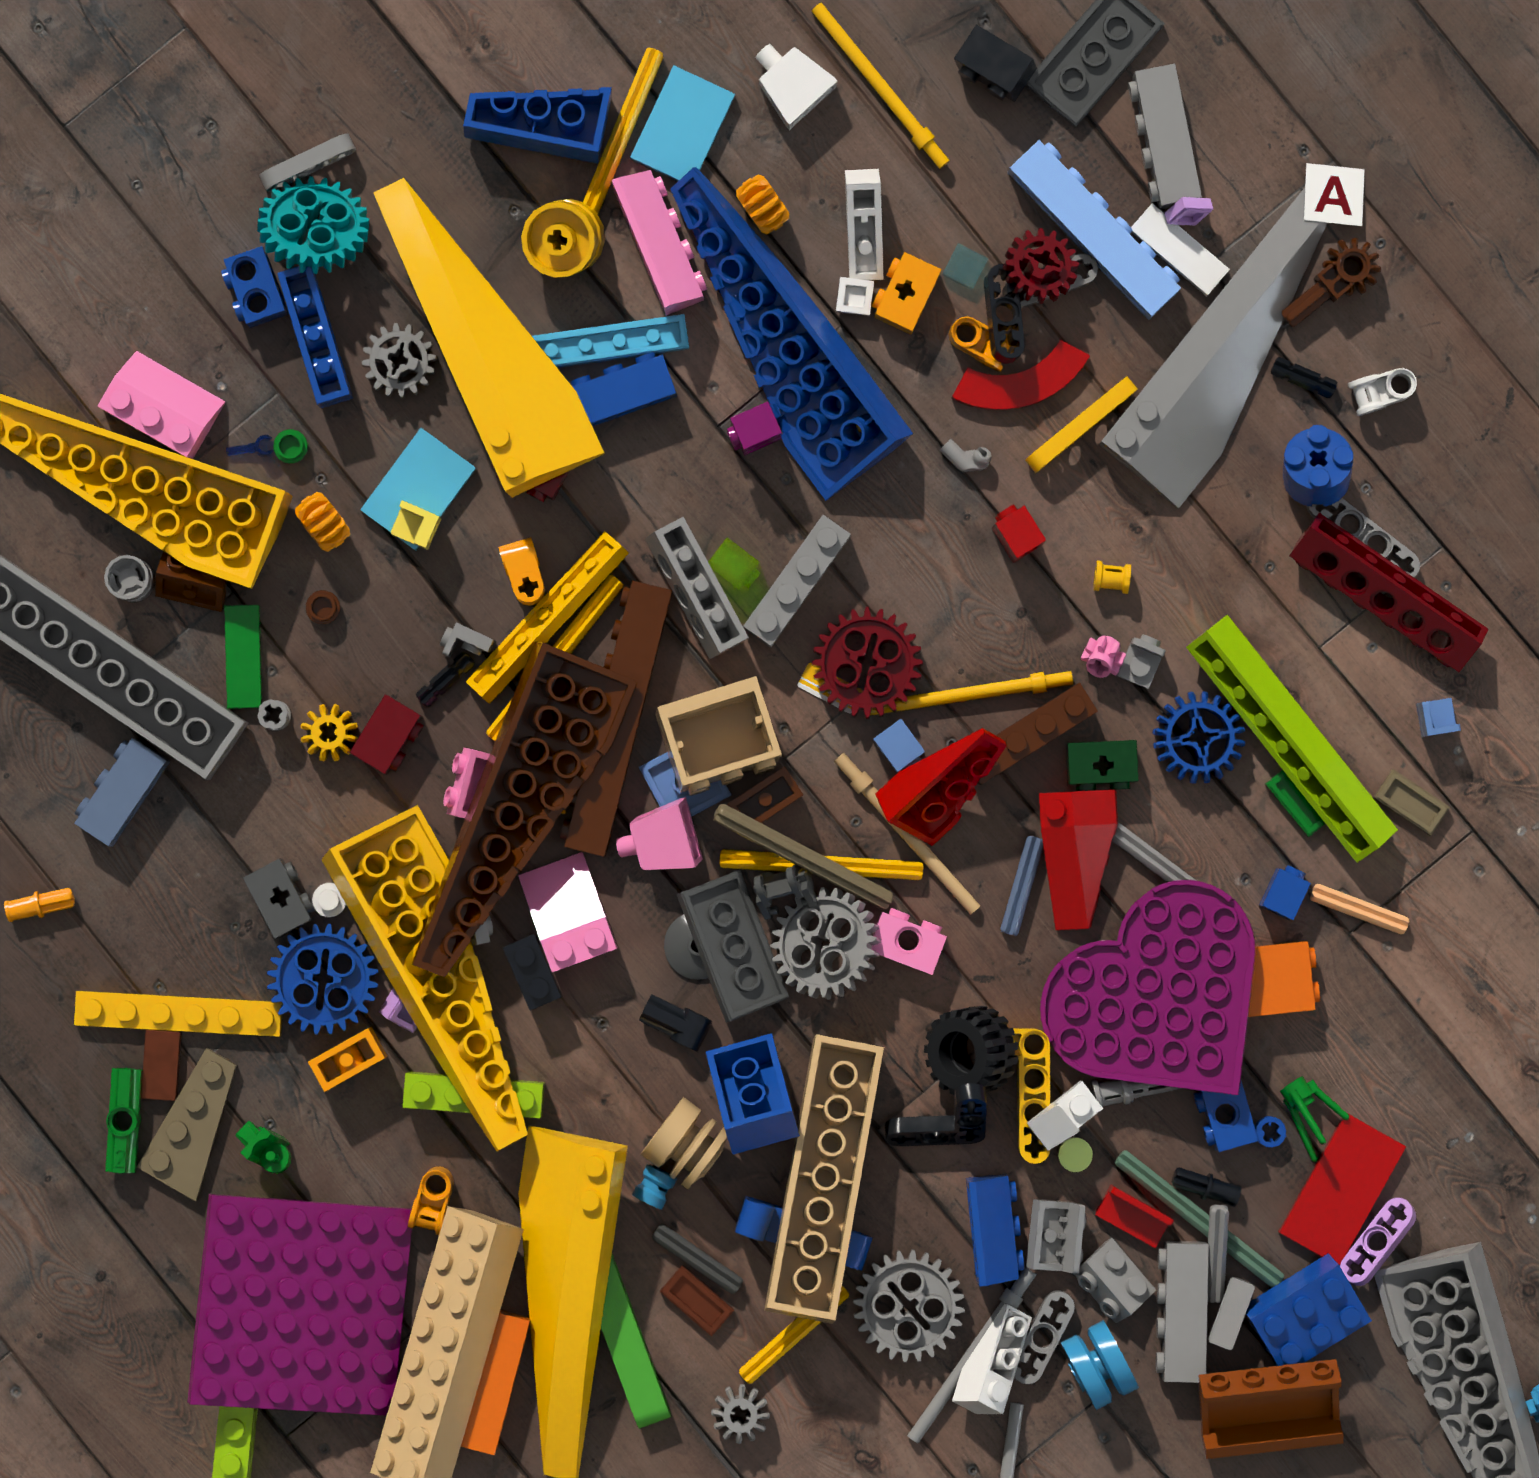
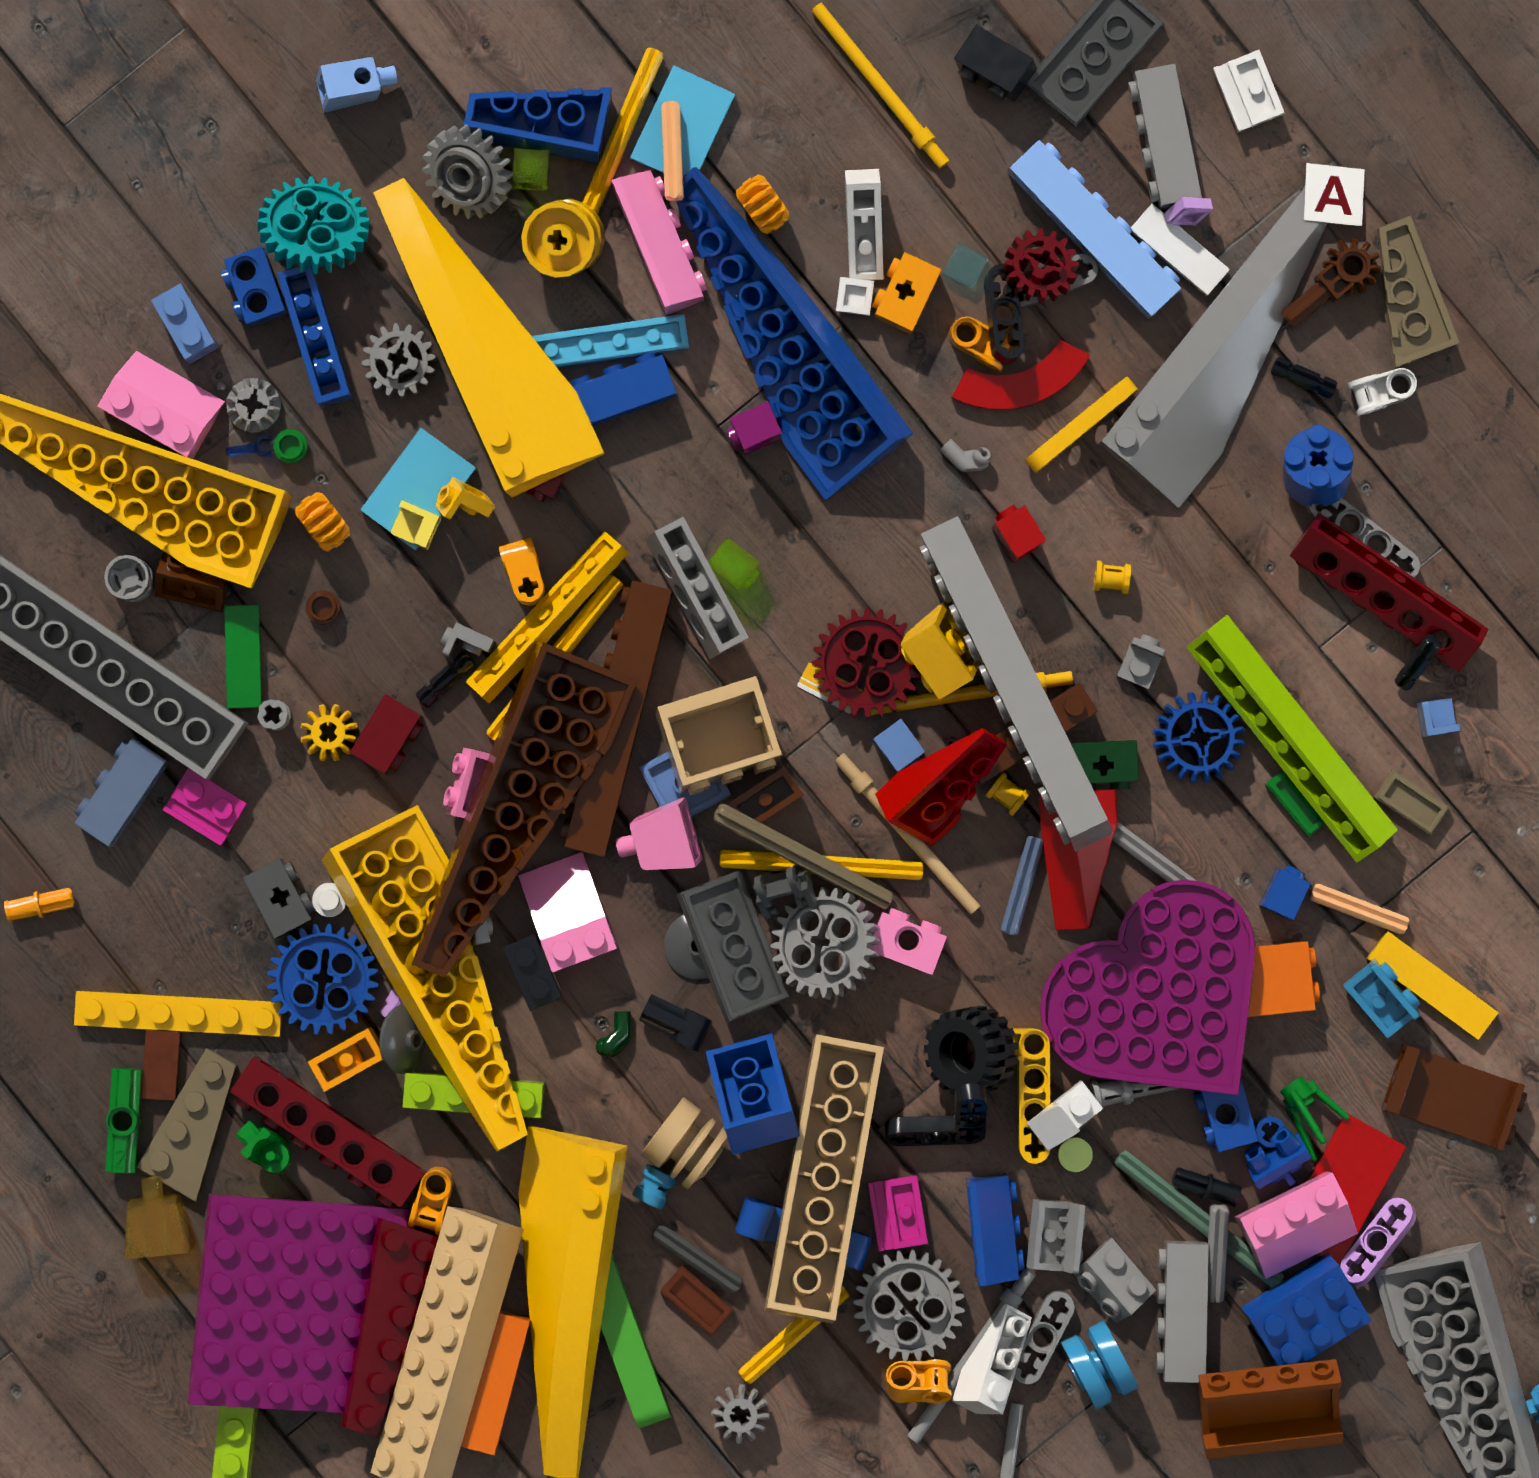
light grey beam [259,133,356,192] -> none
light grey brick [743,515,851,648] -> none
white torso [755,44,838,130] -> none
bright pink gear [1081,635,1126,678] -> none
red panel [1095,1184,1174,1248] -> none
light grey slope [1208,1277,1255,1350] -> none
none -> clear yellow torso [124,1176,194,1259]
none -> medium blue brick [151,283,219,364]
none -> dark pink plate [163,768,248,846]
none -> light grey gear [226,378,281,433]
none -> dark red brick [230,1056,426,1208]
none -> light blue torso [316,57,398,113]
none -> dark red wing [341,1218,438,1438]
none -> dark grey dish [379,1005,425,1074]
none -> light grey gear [422,125,513,219]
none -> yellow bracket [435,477,496,520]
none -> clear neon green brick [512,148,550,190]
none -> dark green arm [595,1011,631,1058]
none -> light nougat axle [661,101,684,201]
none -> dark pink plate [868,1175,928,1252]
none -> light orange piece [886,1359,952,1404]
none -> yellow slope [900,601,981,700]
none -> light grey brick [919,516,1113,852]
none -> yellow bush [985,771,1031,816]
none -> white plate [1212,50,1285,133]
none -> bright pink slope [1235,1171,1358,1279]
none -> blue hips [1244,1127,1312,1189]
none -> dark azure bracket [1343,959,1421,1039]
none -> yellow tile [1366,931,1499,1040]
none -> dark tan wing [1377,216,1460,369]
none -> reddish brown panel [1381,1044,1527,1150]
none -> black axle [1395,634,1442,691]

